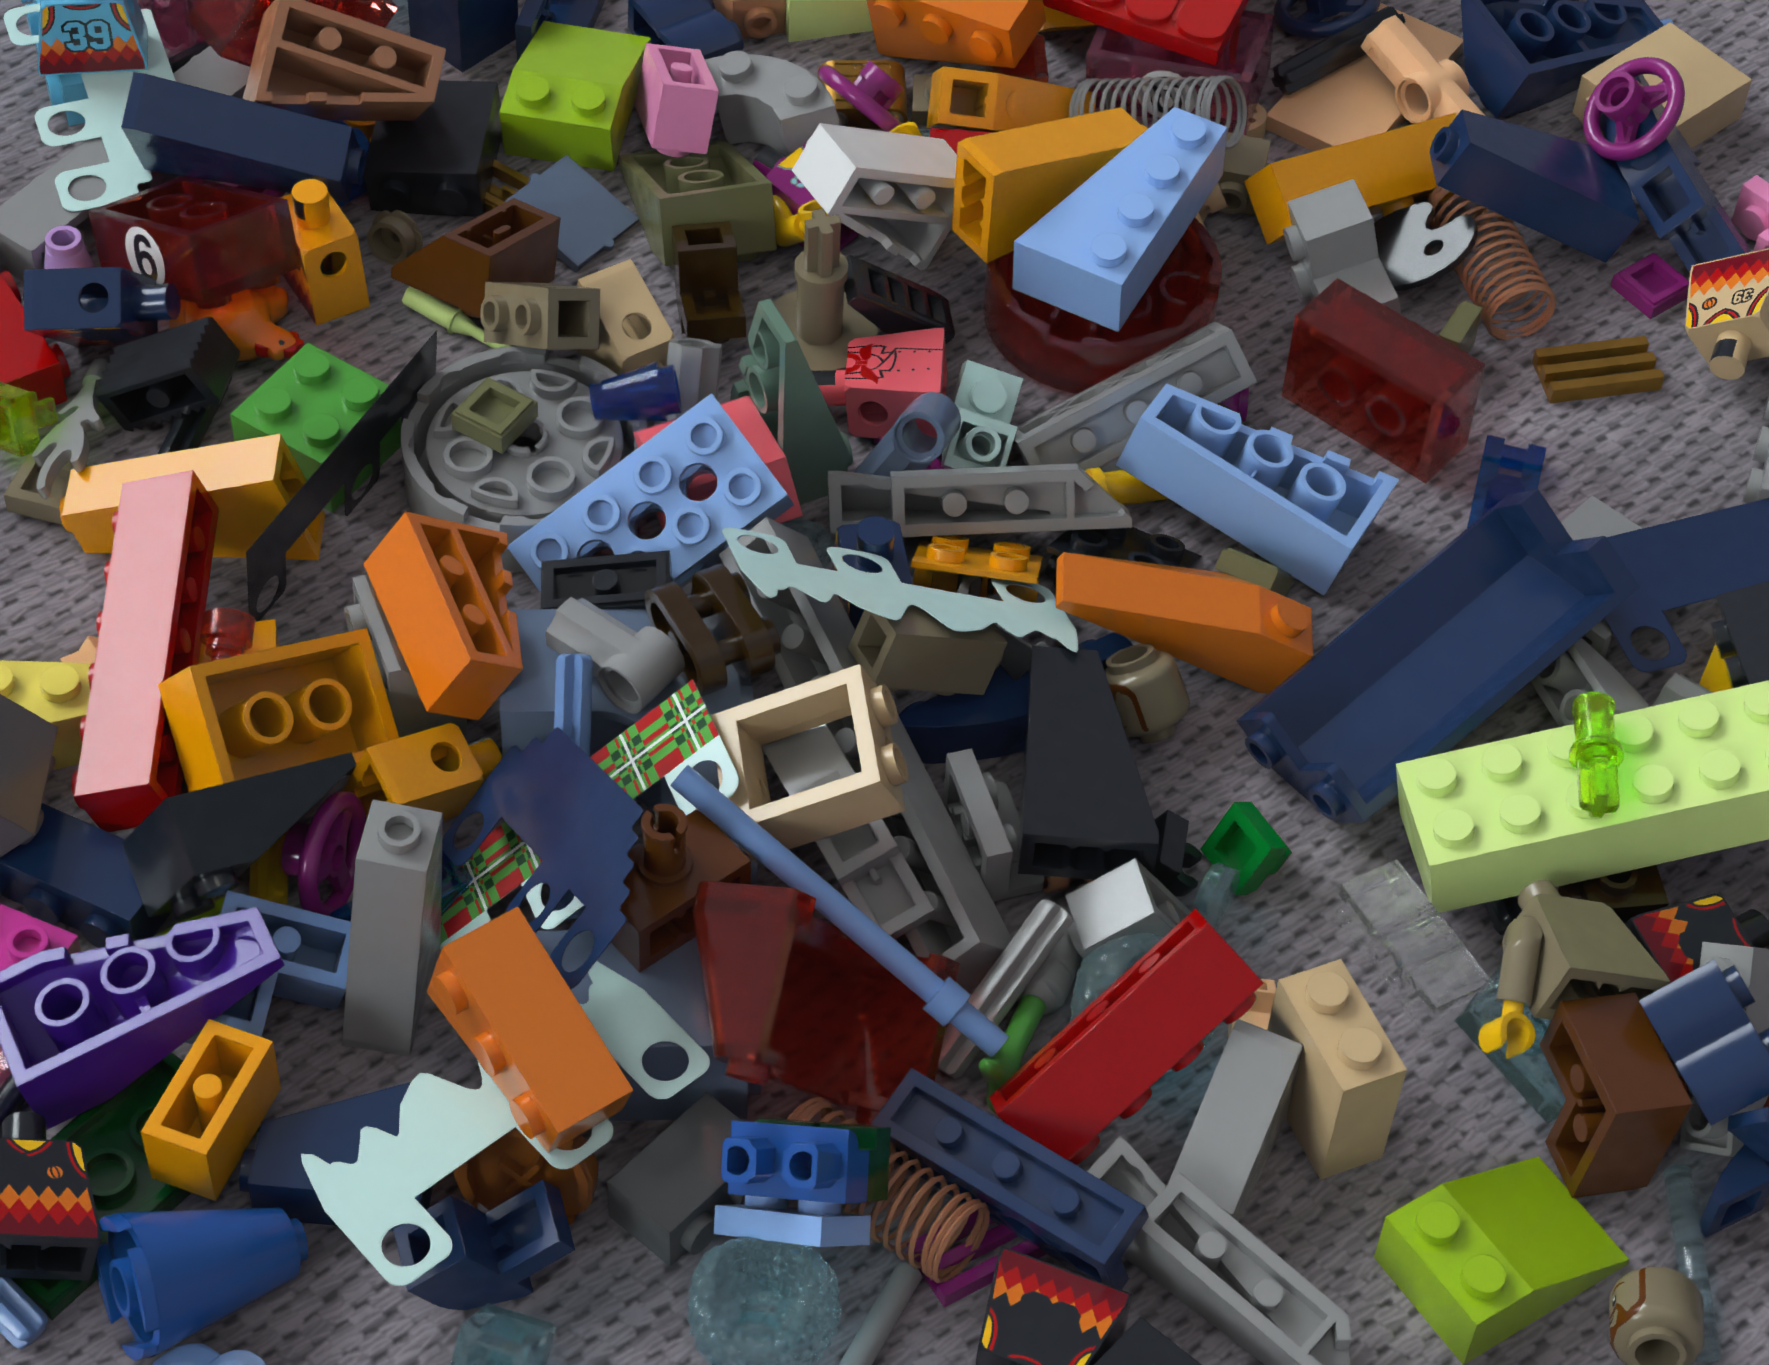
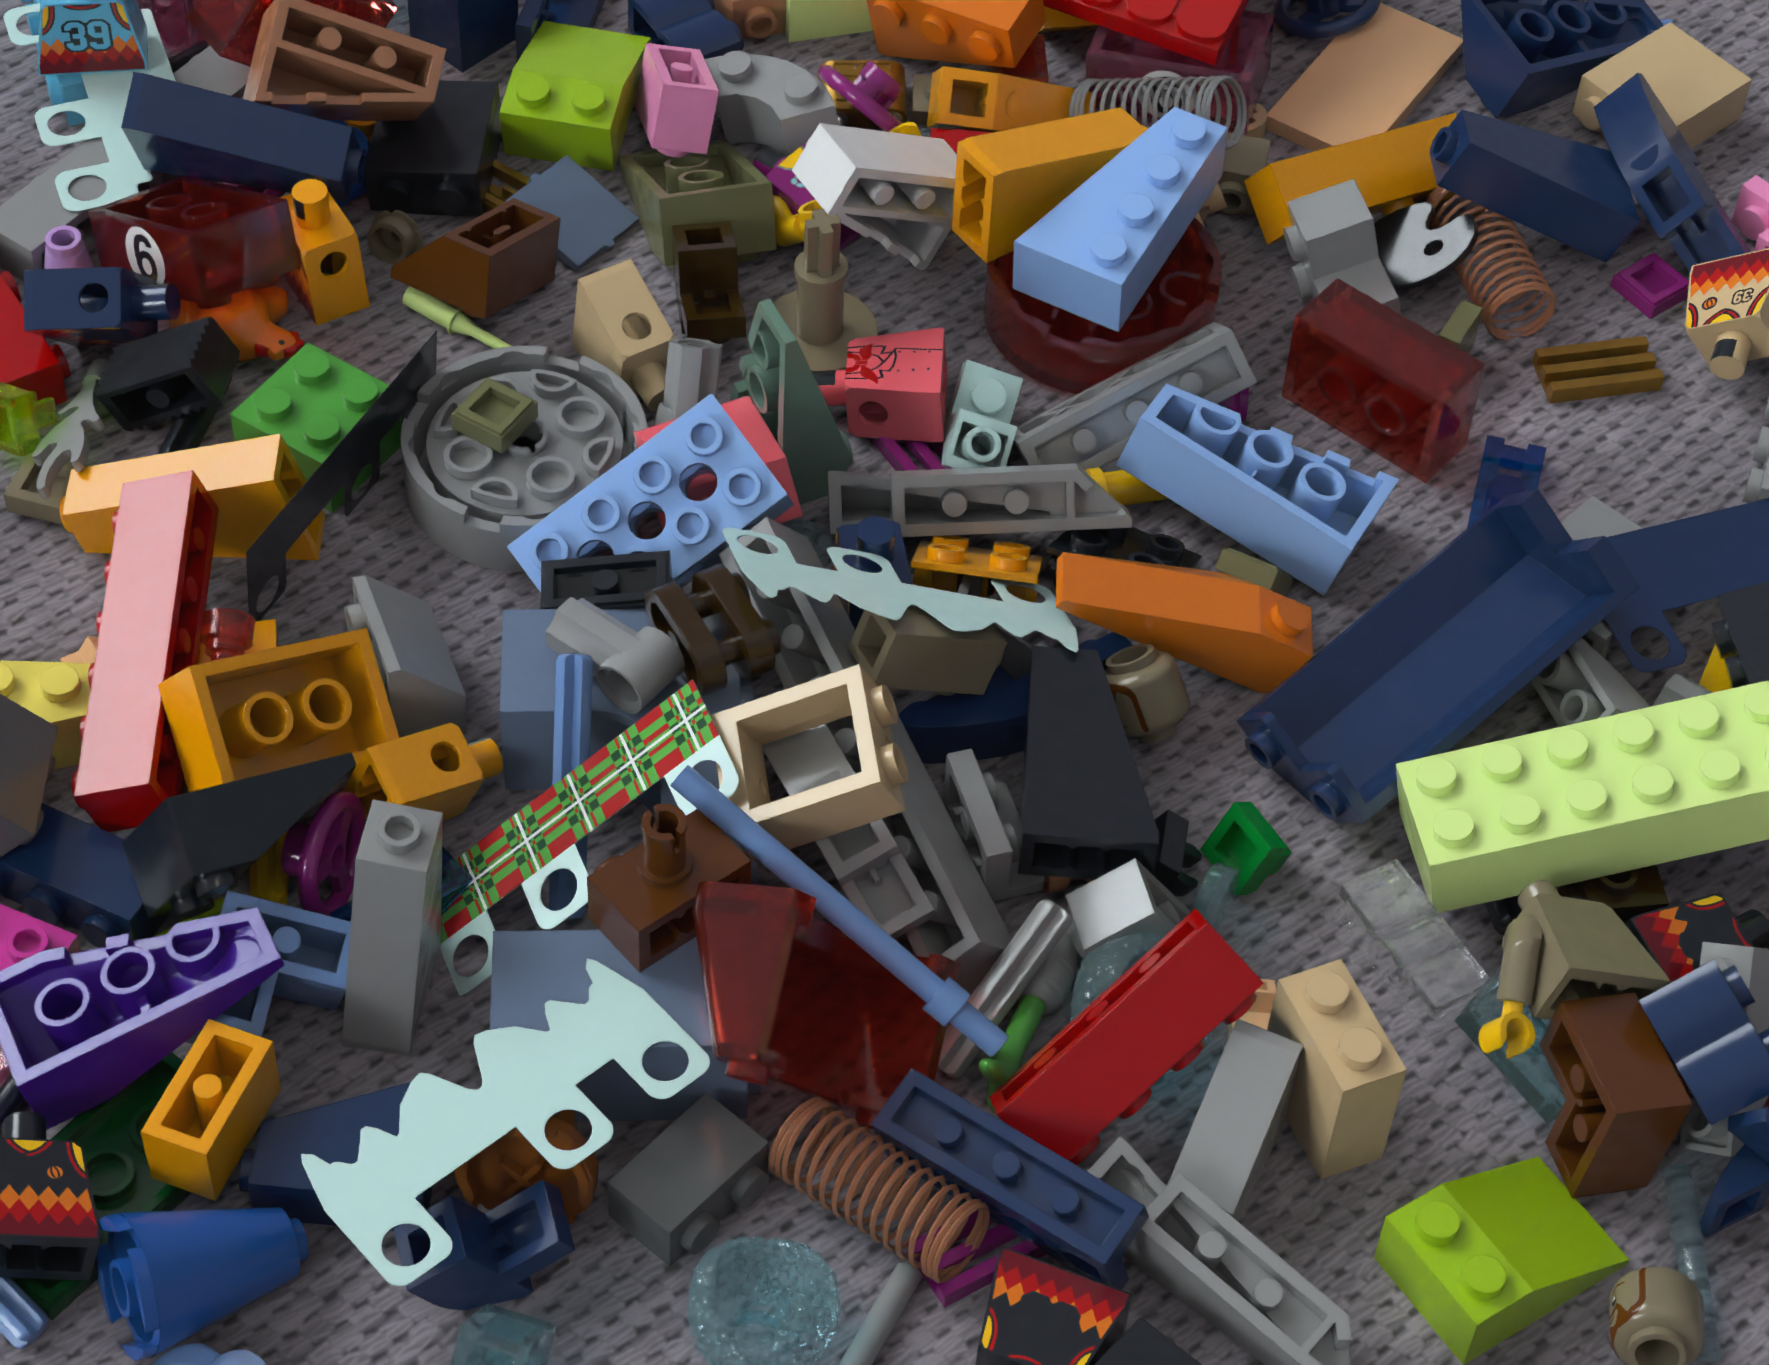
orange wedge [363,511,523,720] -> none
orange wedge [427,906,633,1153] -> none
dark blue piece [442,727,644,989] -> none
dark tan brick [480,282,600,350] -> none
clear blue cone [589,361,682,421] -> none
light blue plate [714,1195,871,1247] -> none
blue hips [721,1118,891,1204] -> none
black slope [844,255,955,344] -> none
sand blue piece [854,392,961,477] -> none
black axle [1271,6,1406,95] -> none
light nougat piece [1361,15,1485,124] -> none
clear neon green axle [1569,692,1624,819] -> none
magenta piece [1583,57,1685,161] -> none

